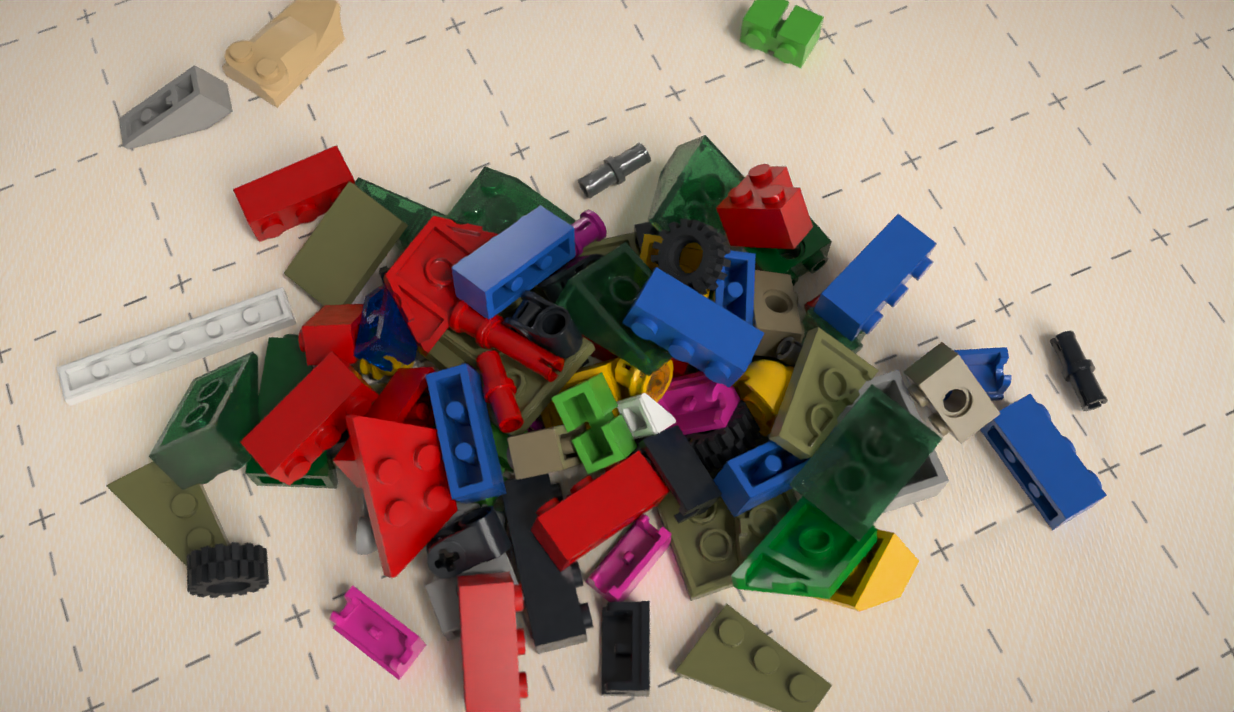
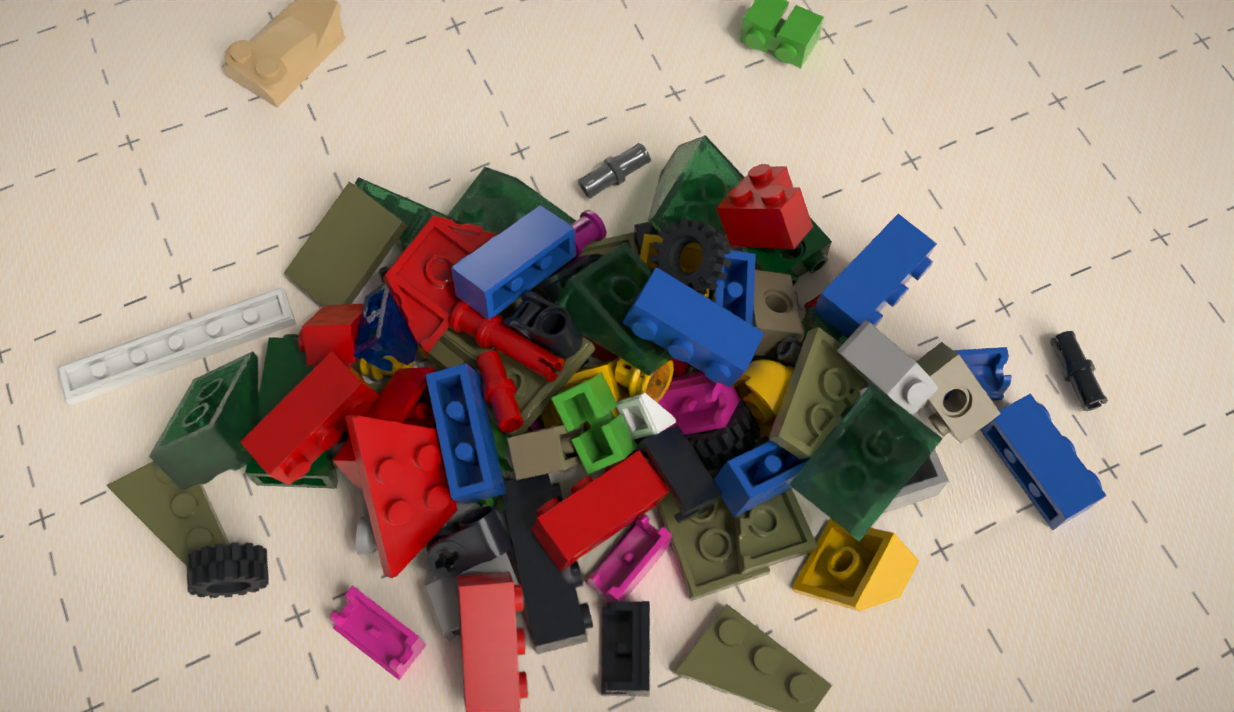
light grey slope [119,65,233,149] -> none
red brick [233,145,357,242] -> none
green wing [731,470,877,599] -> none
none -> light grey slope [837,320,939,419]

